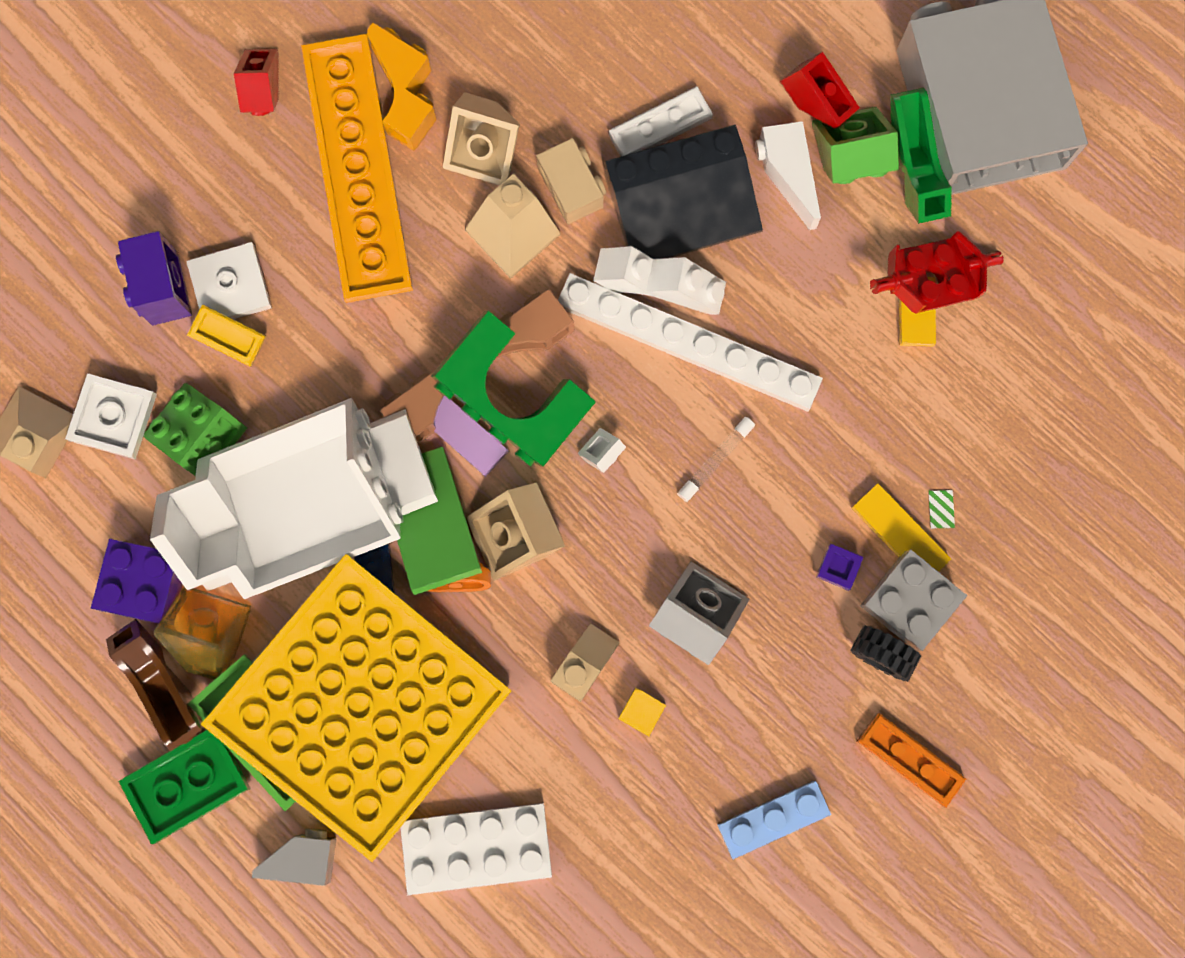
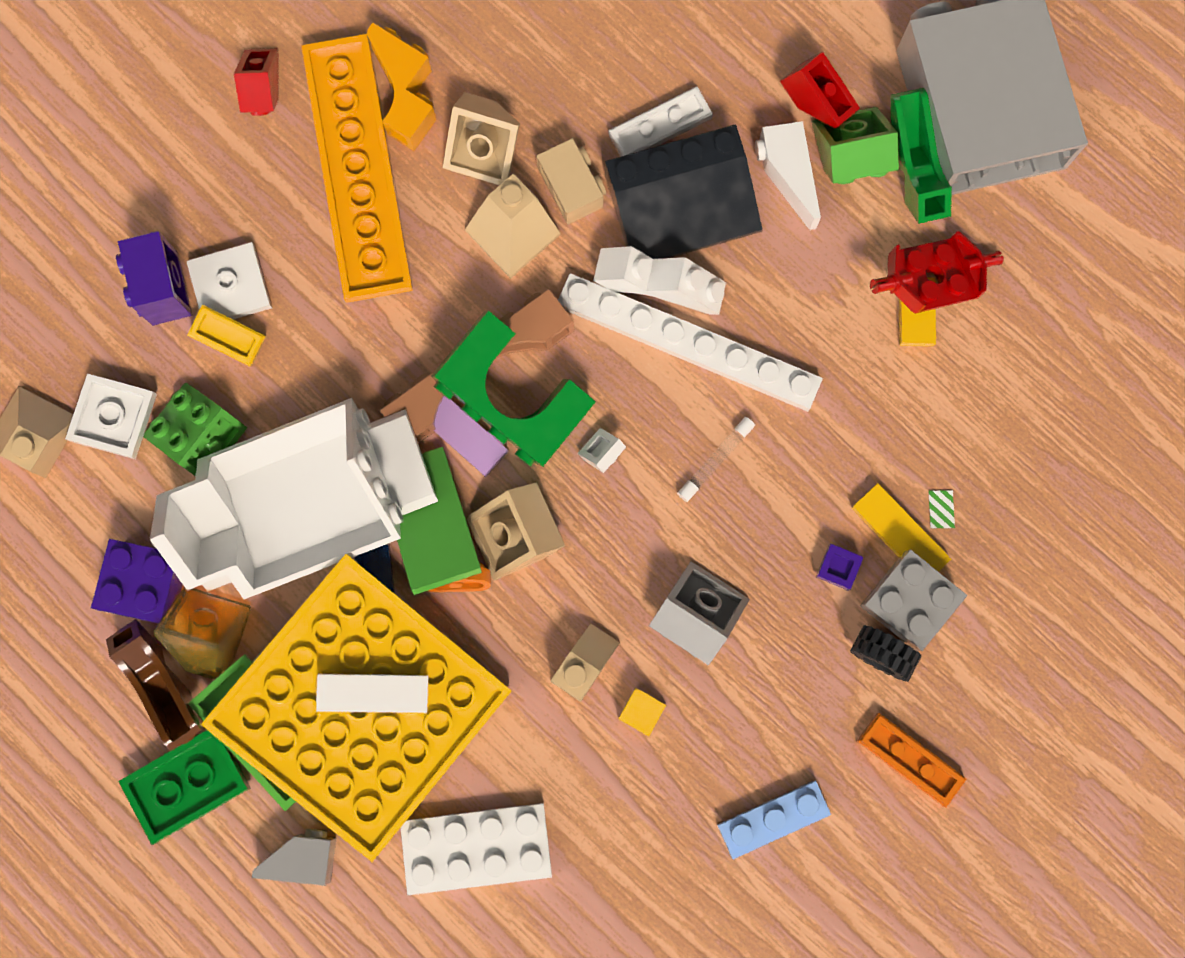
none -> white tile [316,674,428,713]

